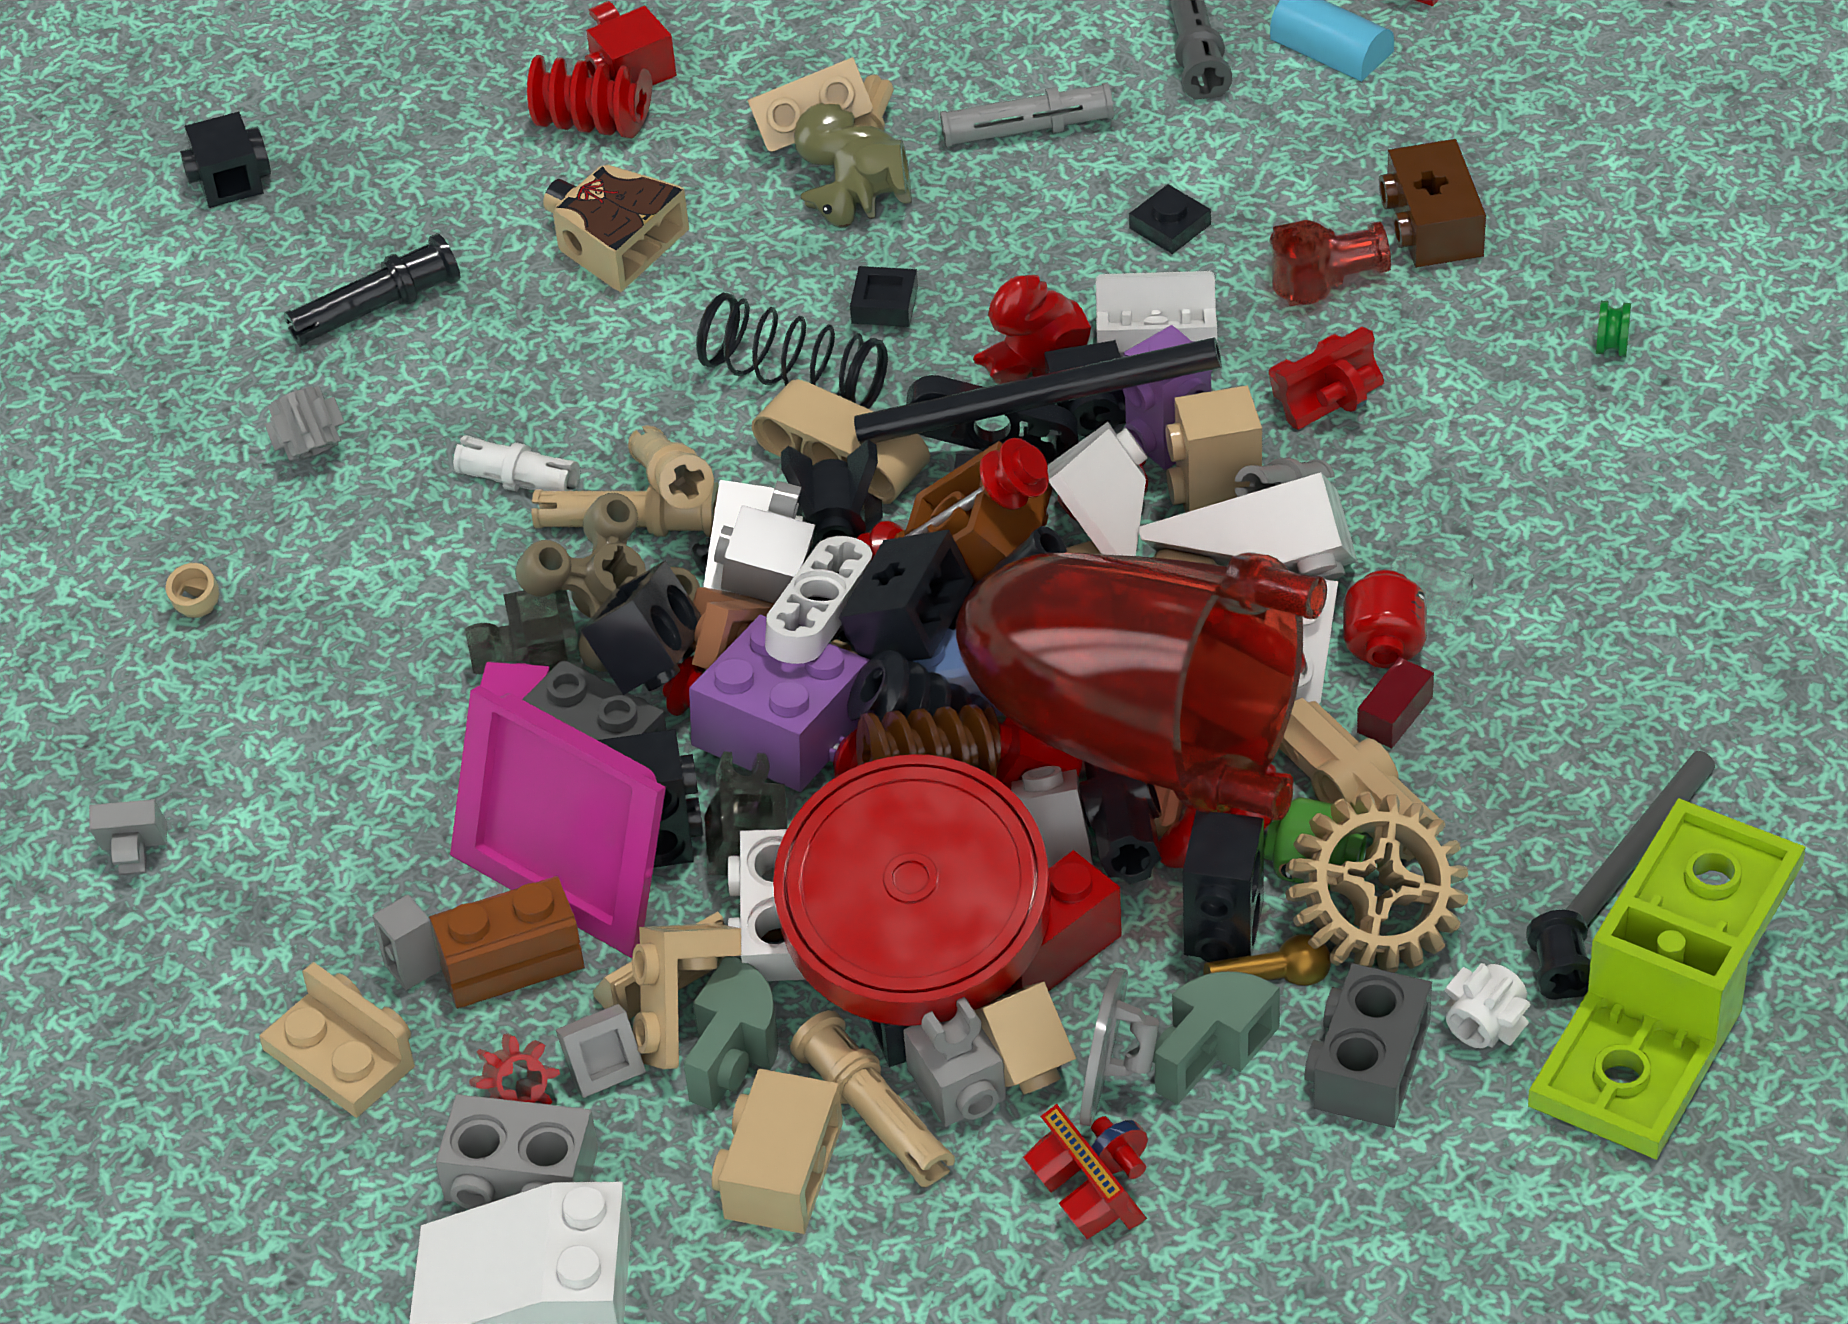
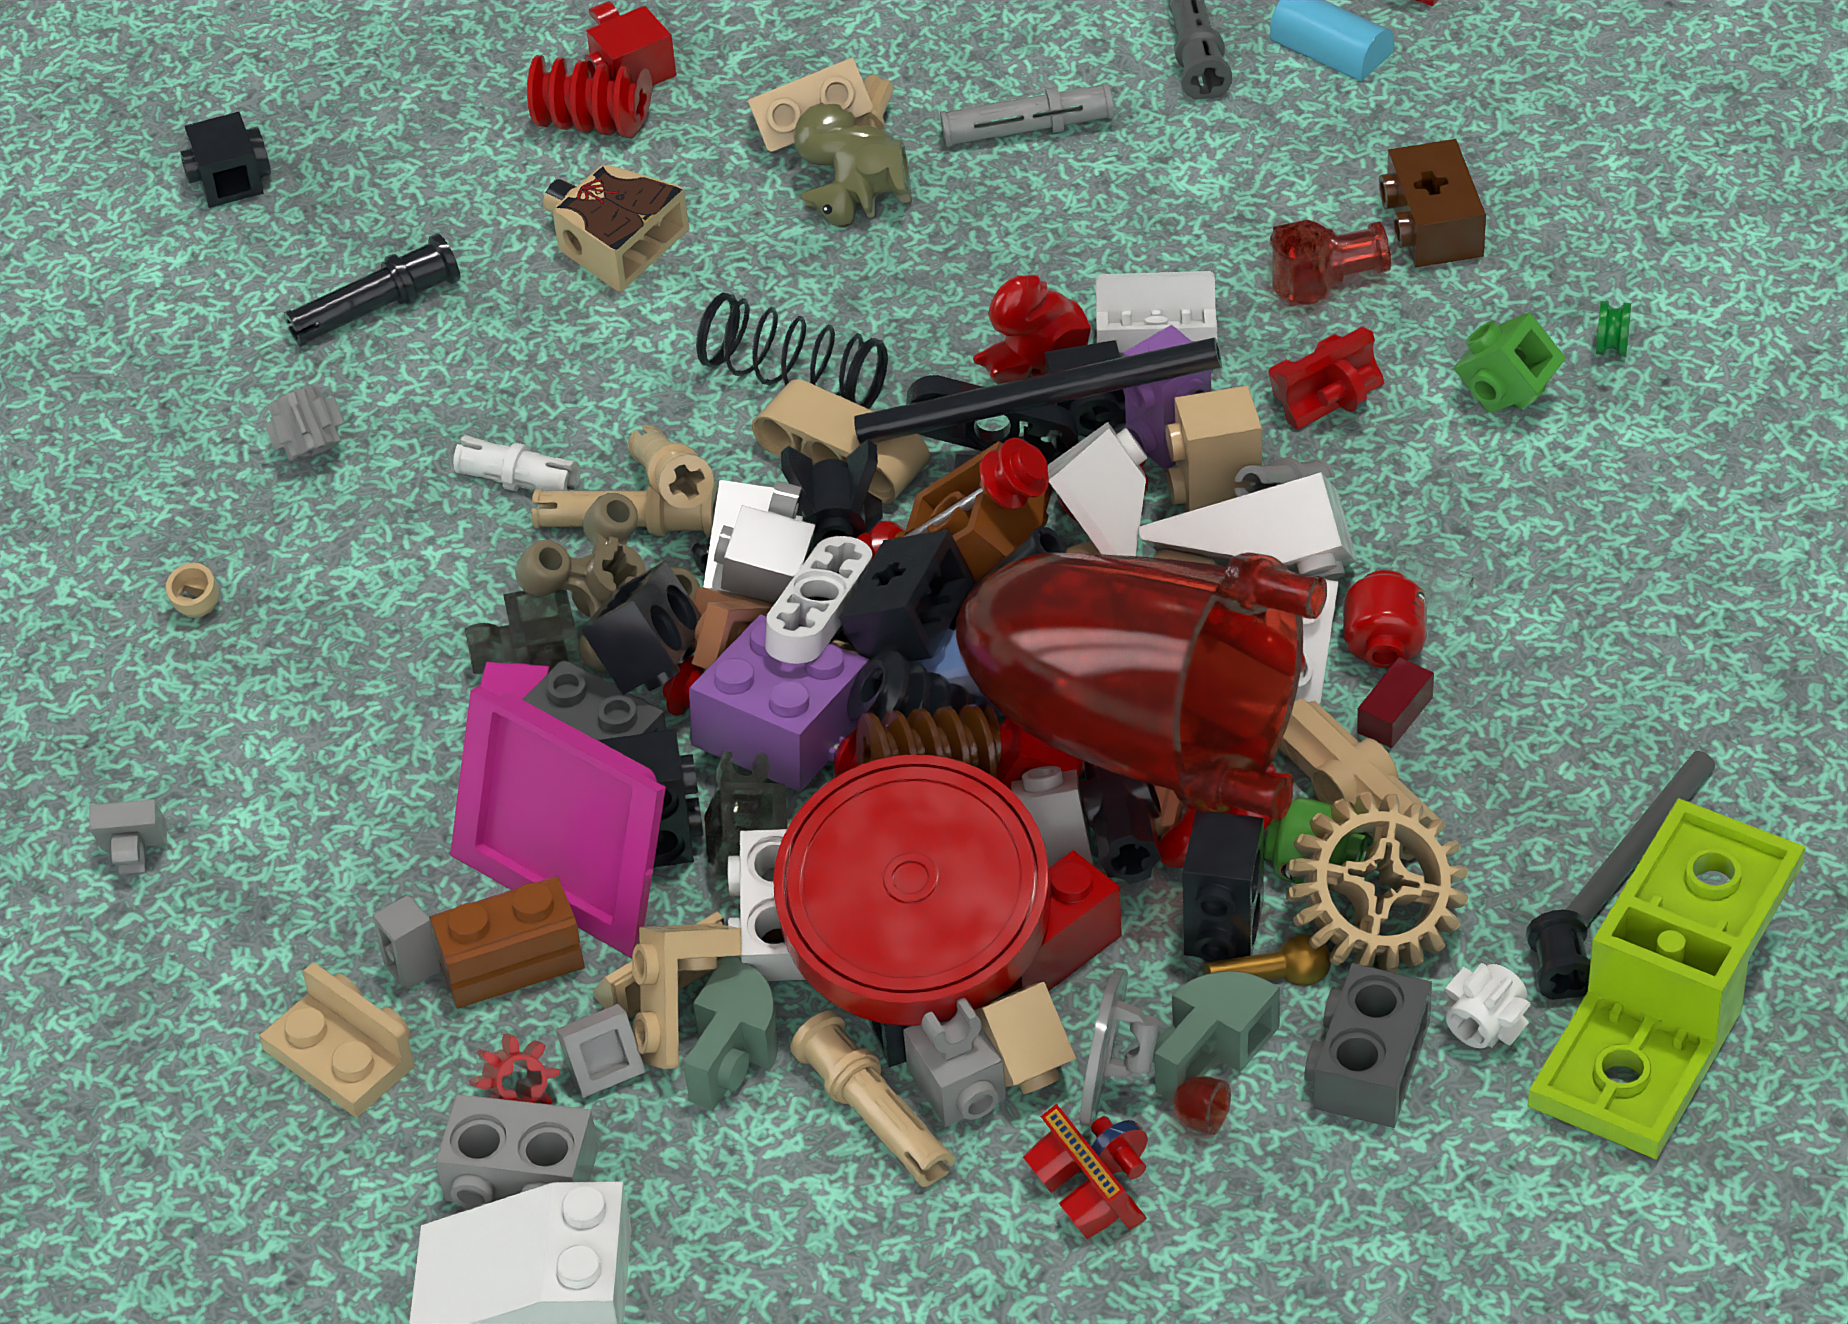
tan brick [712,1068,843,1234] -> none
black plate [850,266,918,327] -> none
black plate [1129,184,1211,254] -> none
none -> clear red hinge [1172,1076,1231,1135]
none -> bright green brick [1453,312,1566,413]

